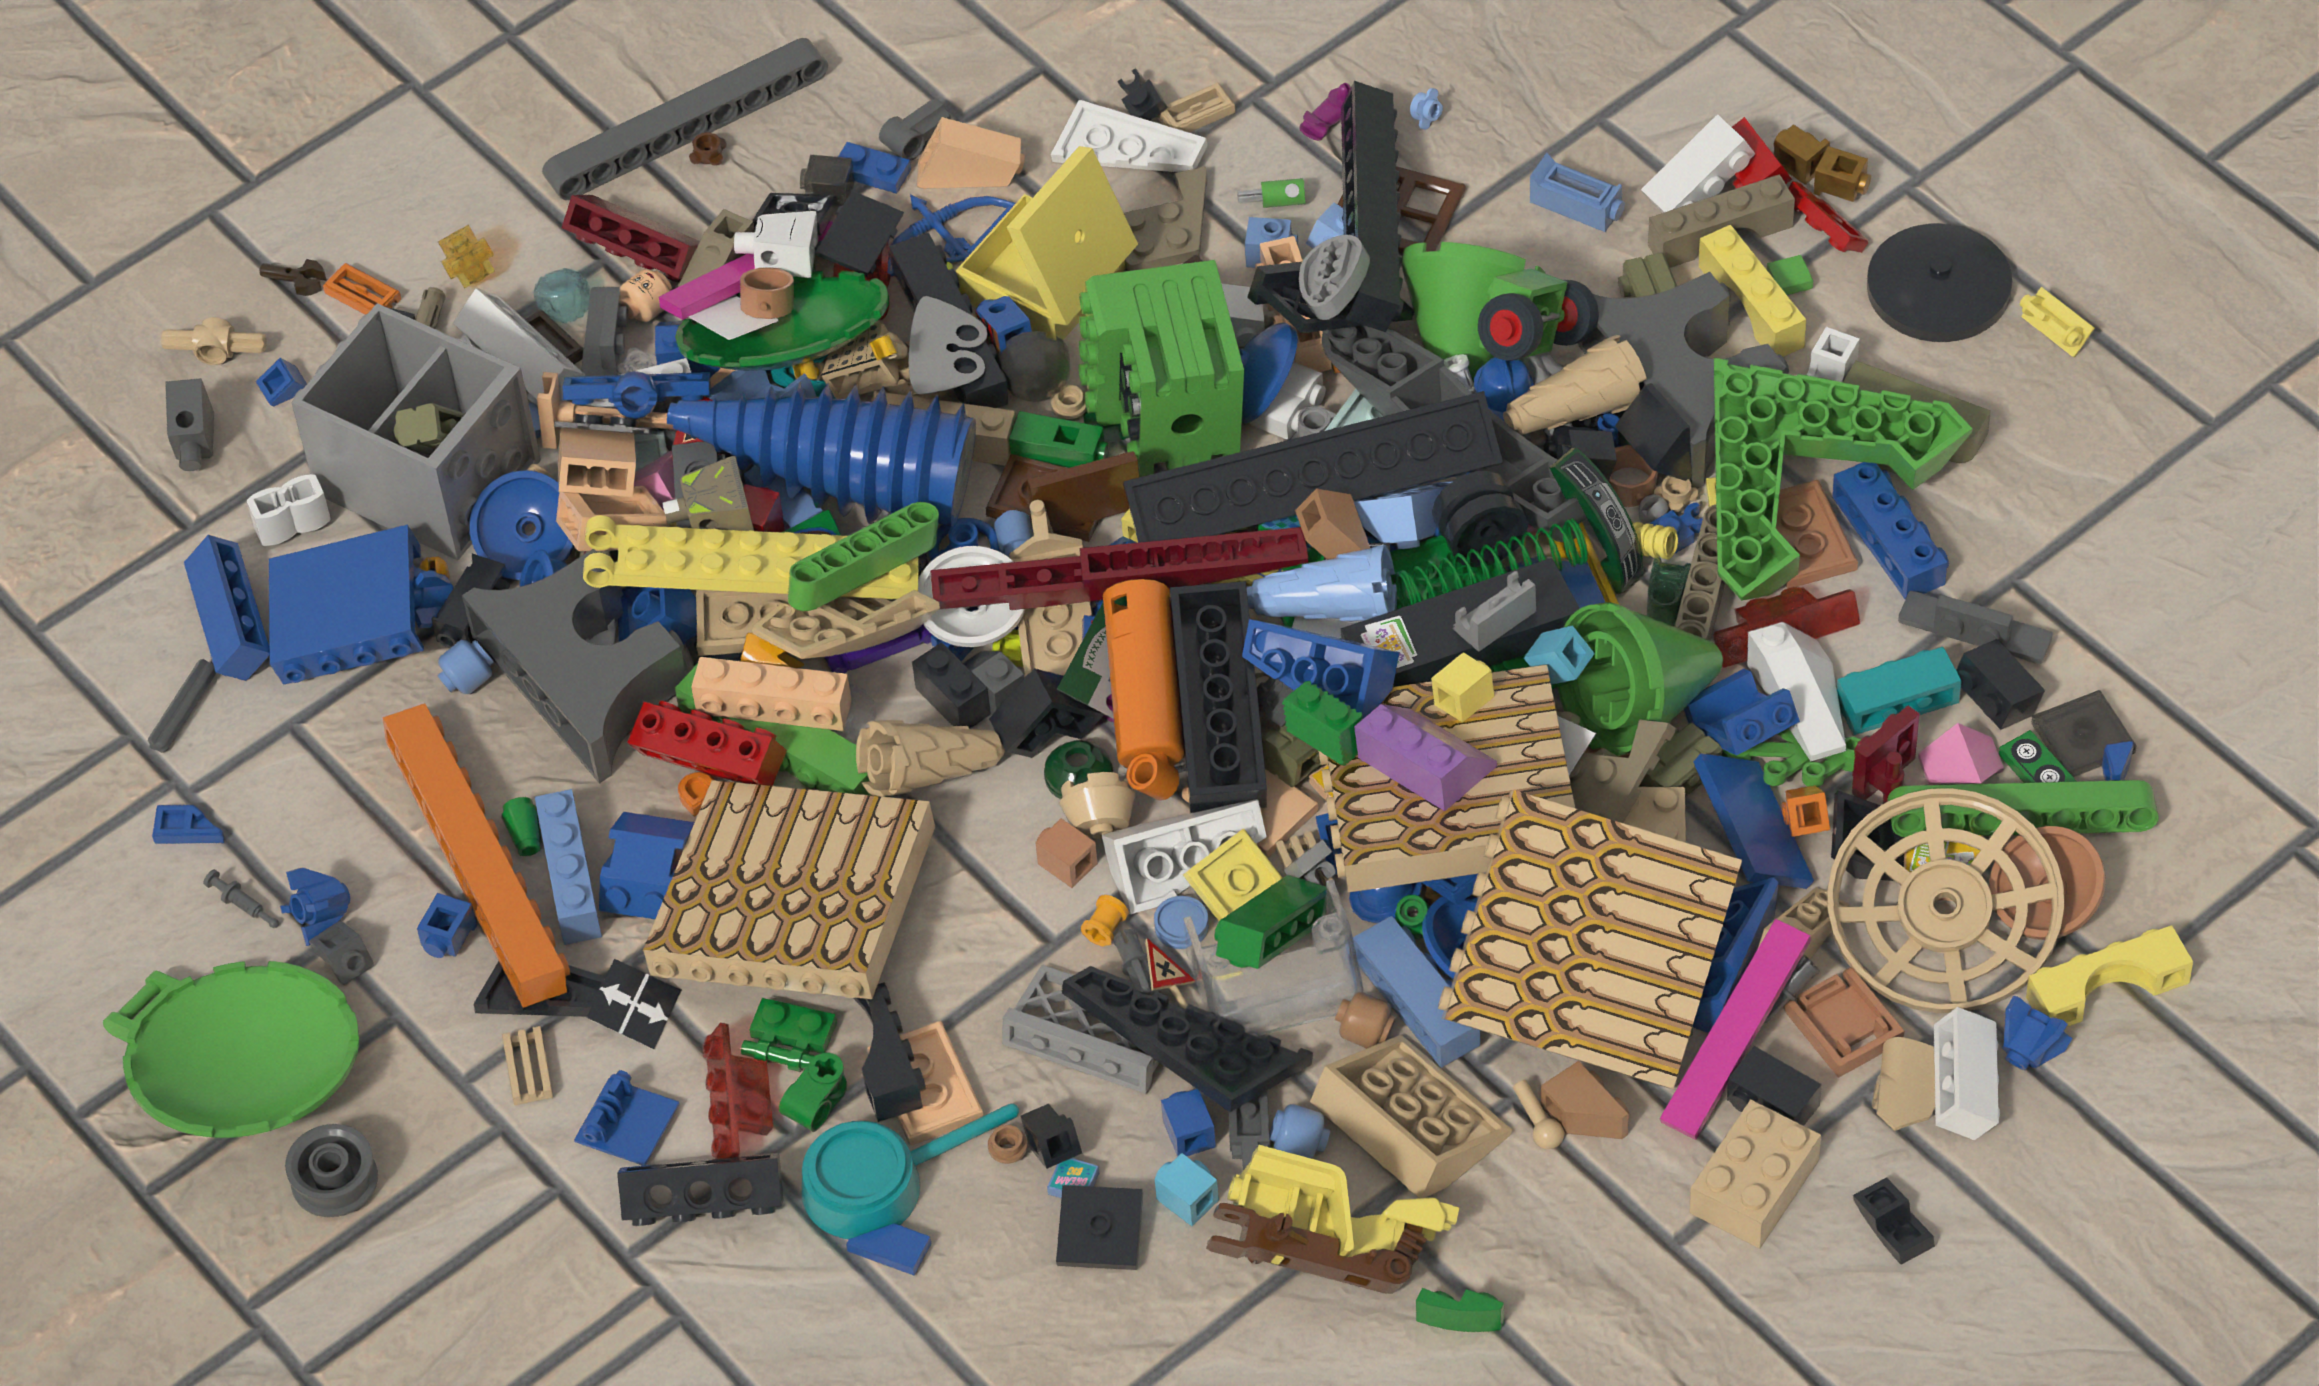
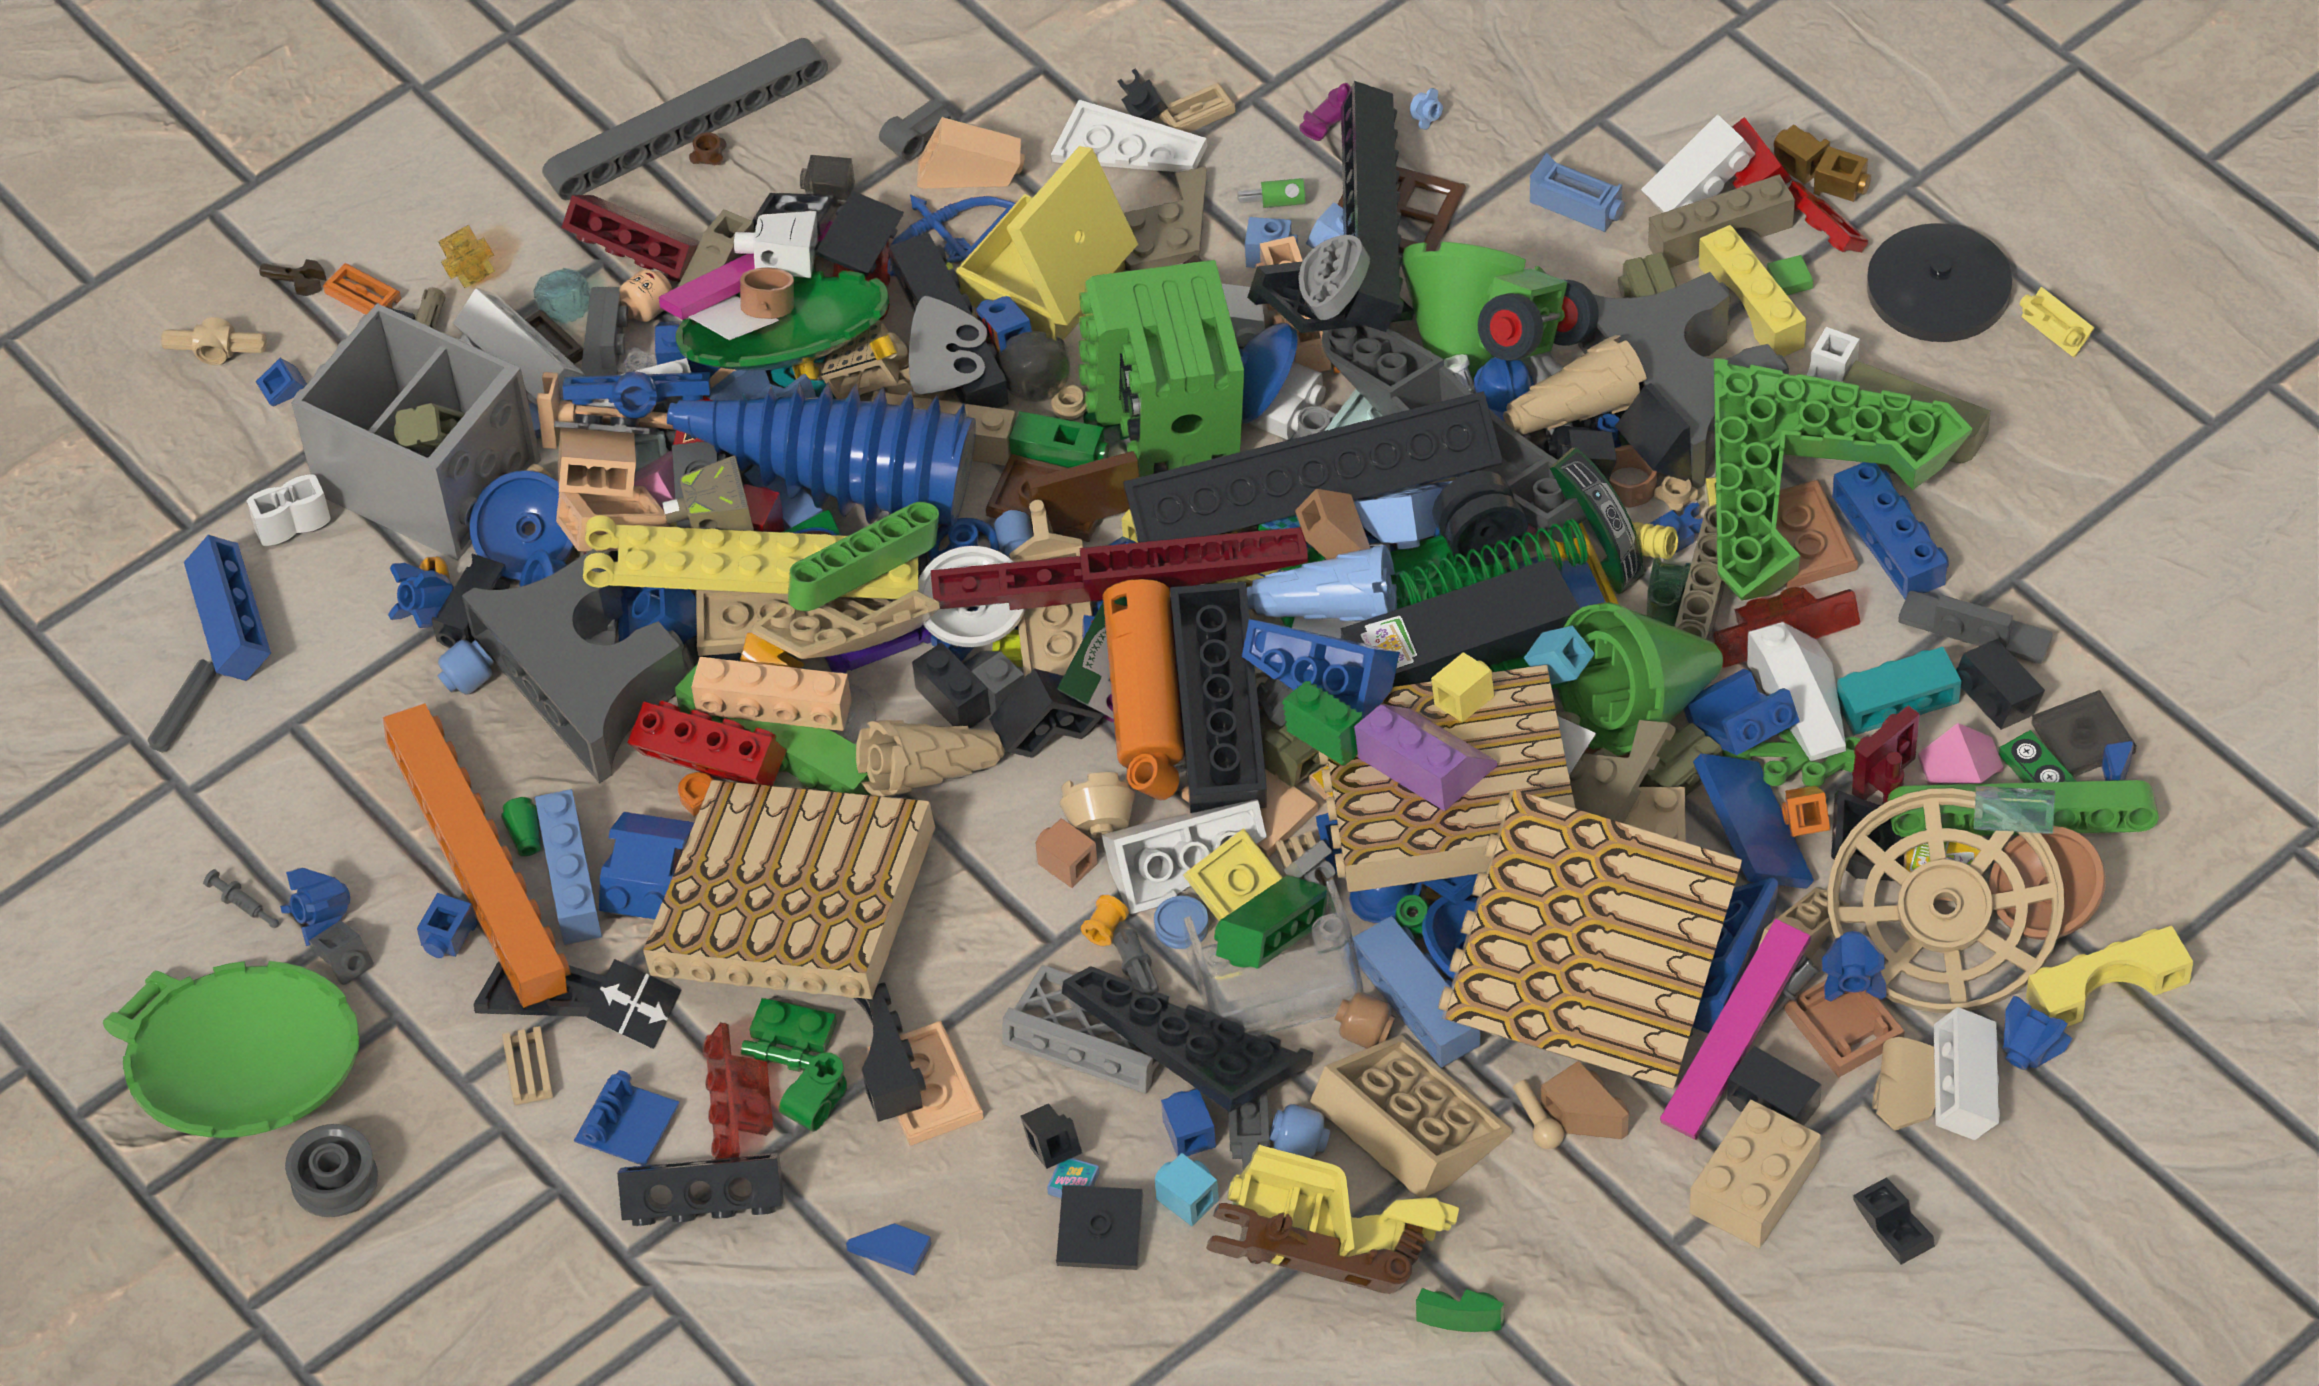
blue tile [152,805,225,844] -> none
dark grey torso [165,378,214,471] -> none
blue panel [269,524,424,685] -> none
teal piece [801,1103,1019,1239] -> none
blue plate [832,142,911,194] -> none
medium nougat plate [988,1125,1028,1164] -> none
dark green piece [1044,740,1113,799] -> none
piece [1145,938,1196,1009] -> none
light grey hinge [1453,571,1536,652] -> none
light grey hinge [1639,494,1668,525] -> none
none -> blue brick [1822,931,1886,1002]
none -> clear light blue slope [1974,786,2055,834]

